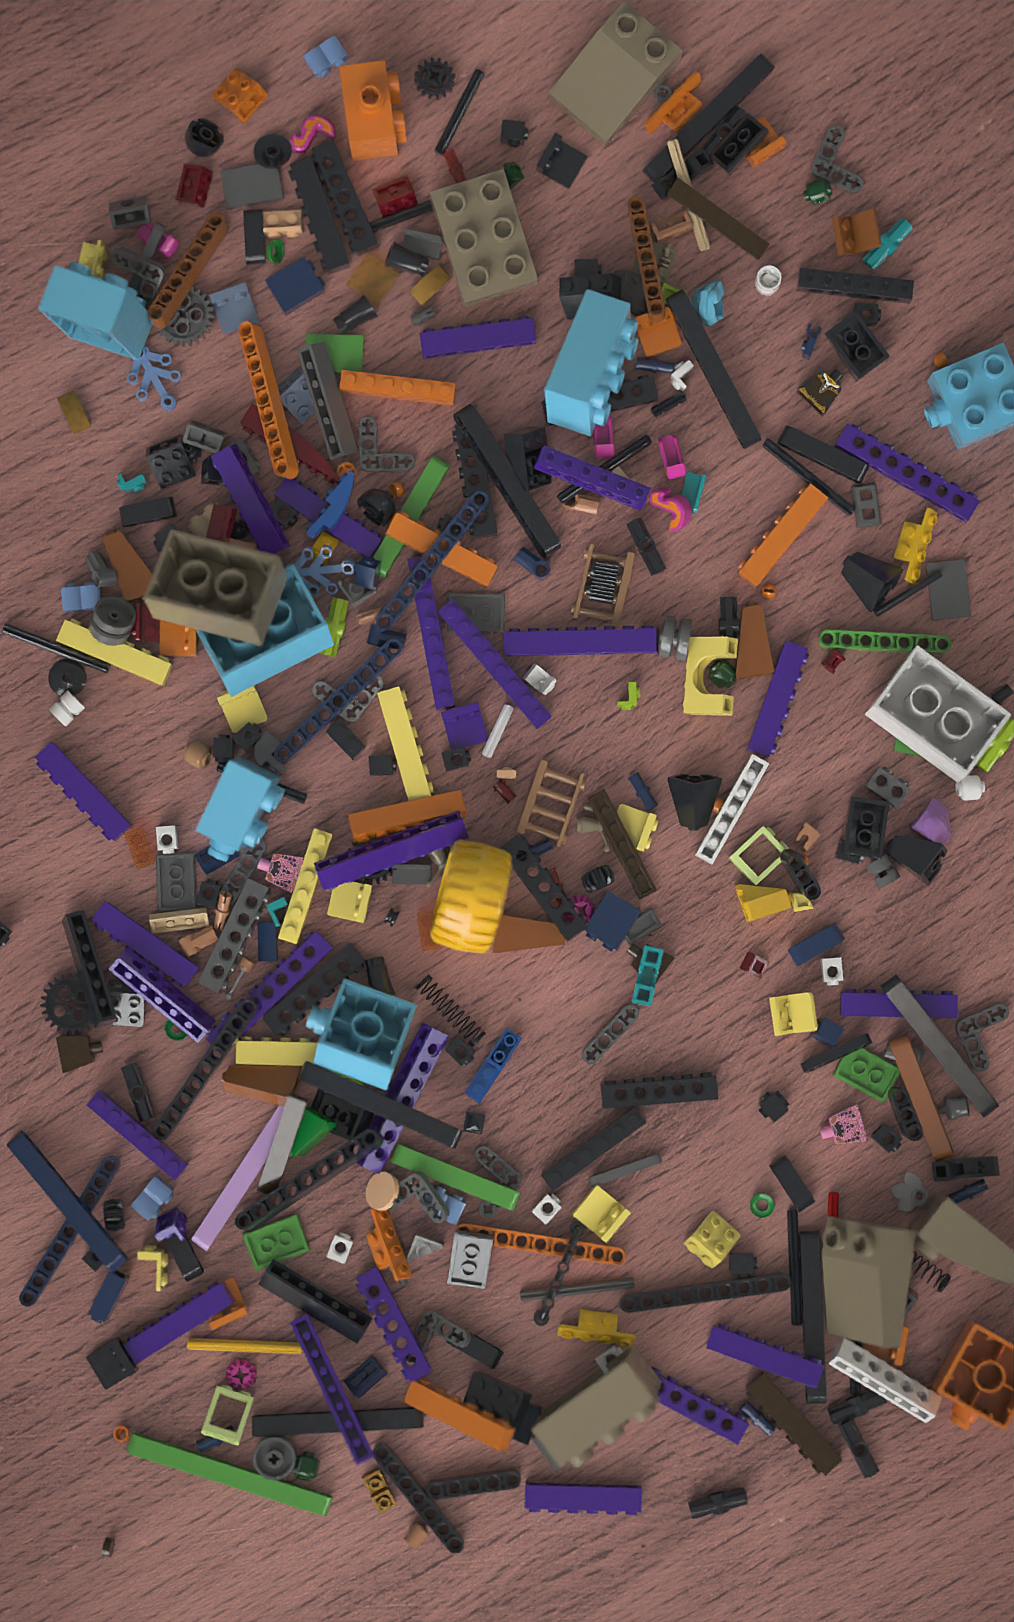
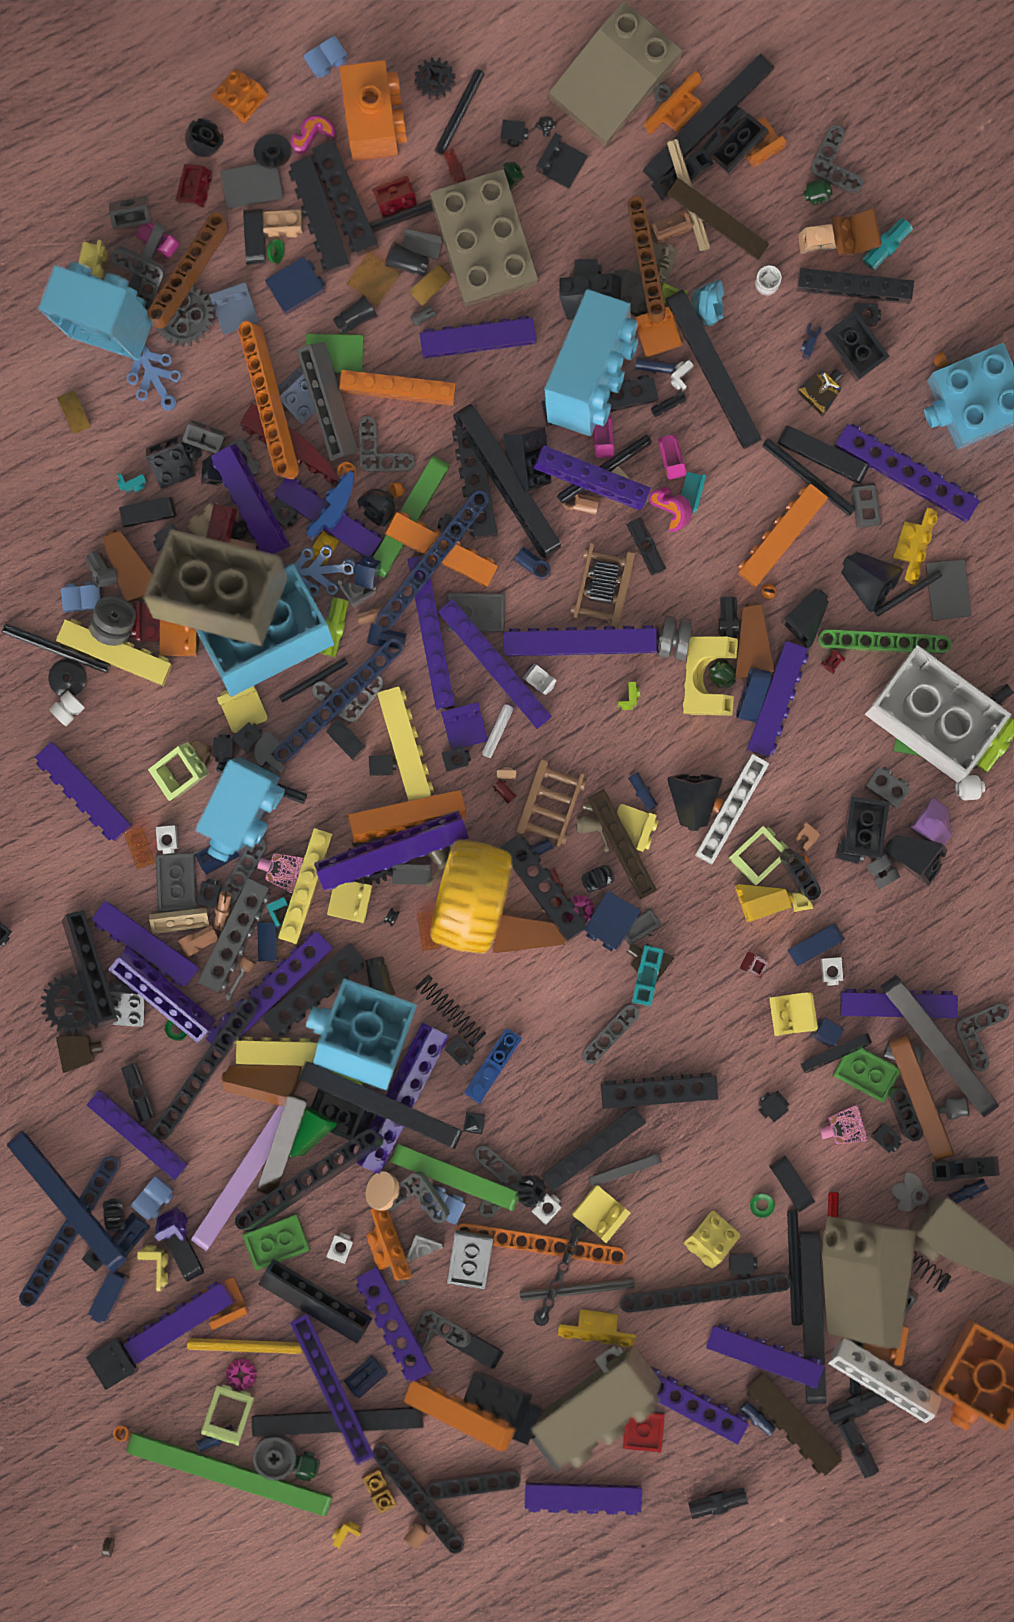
none -> dark blue slope [112,1212,150,1256]
none -> yellowish green window [148,742,209,801]
none -> black bar [279,658,348,703]
none -> yellow bracket [332,1521,362,1548]
none -> black gear [515,1175,547,1208]
none -> black plant [535,116,557,137]
none -> red tile [622,1412,665,1453]
none -> dark blue beam [736,667,771,722]
none -> black slope [781,588,829,649]
none -> light nougat torso [798,224,837,254]

